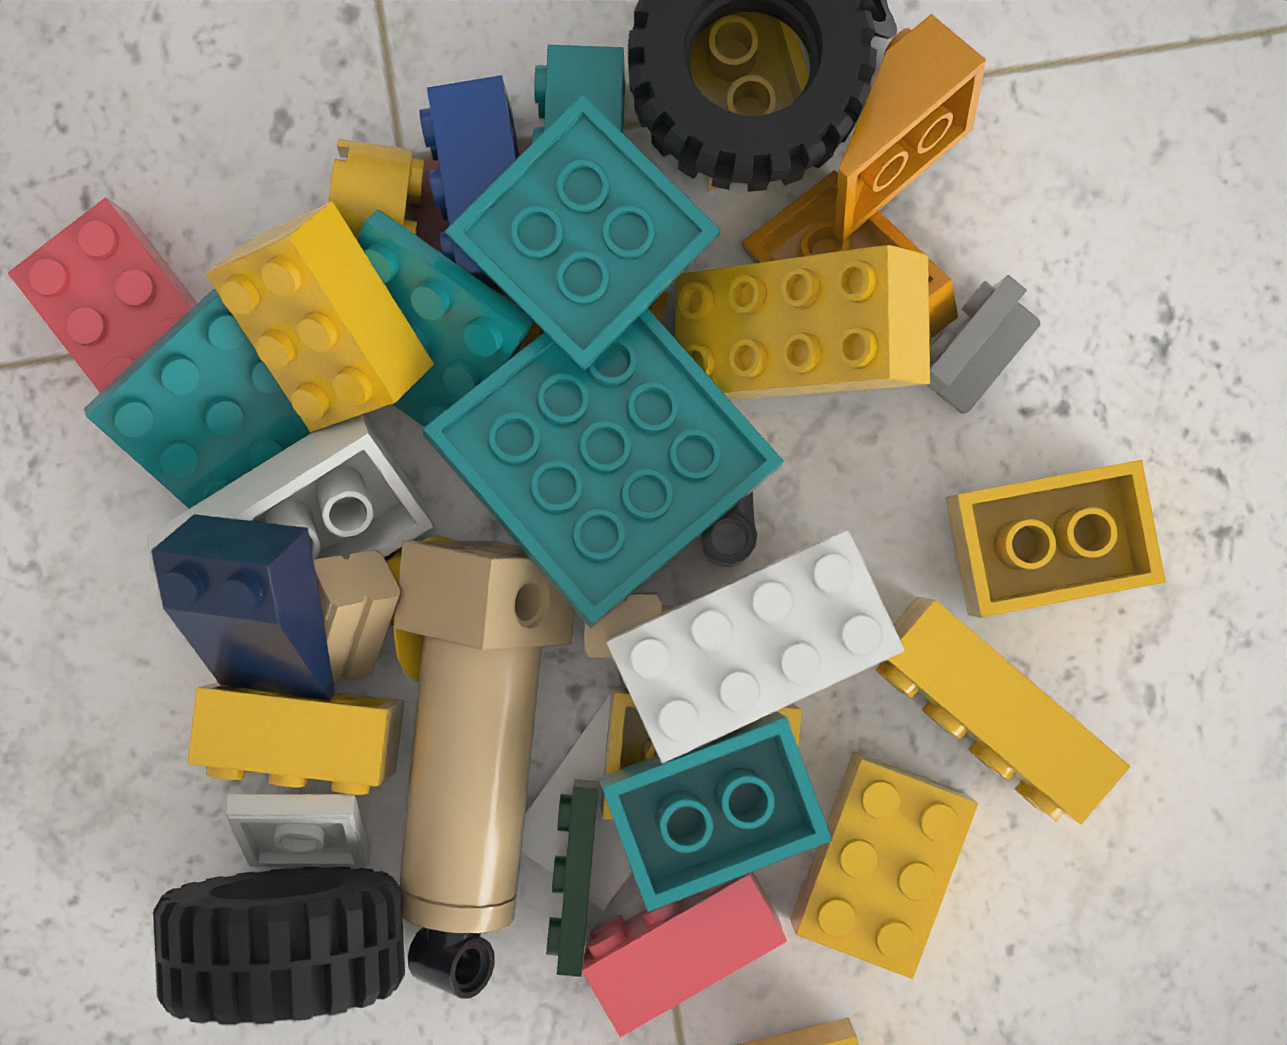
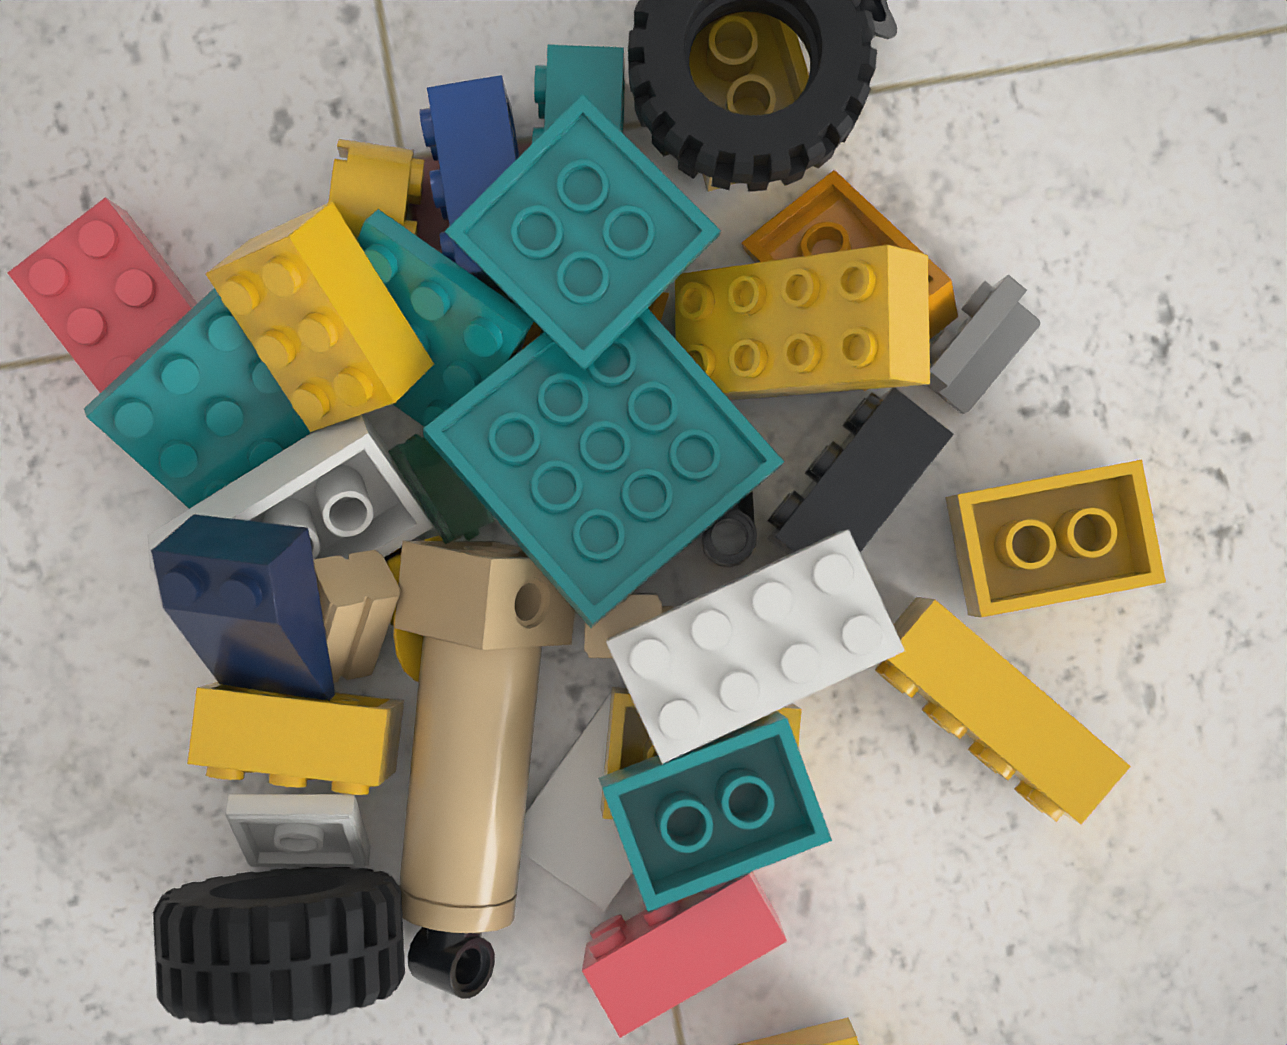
dark green plate [546,779,599,977] -> none
yellow brick [790,751,979,979] -> none
light orange slope [834,14,986,241] -> none
none -> clear green piece [388,433,495,544]
none -> black brick [767,387,954,555]

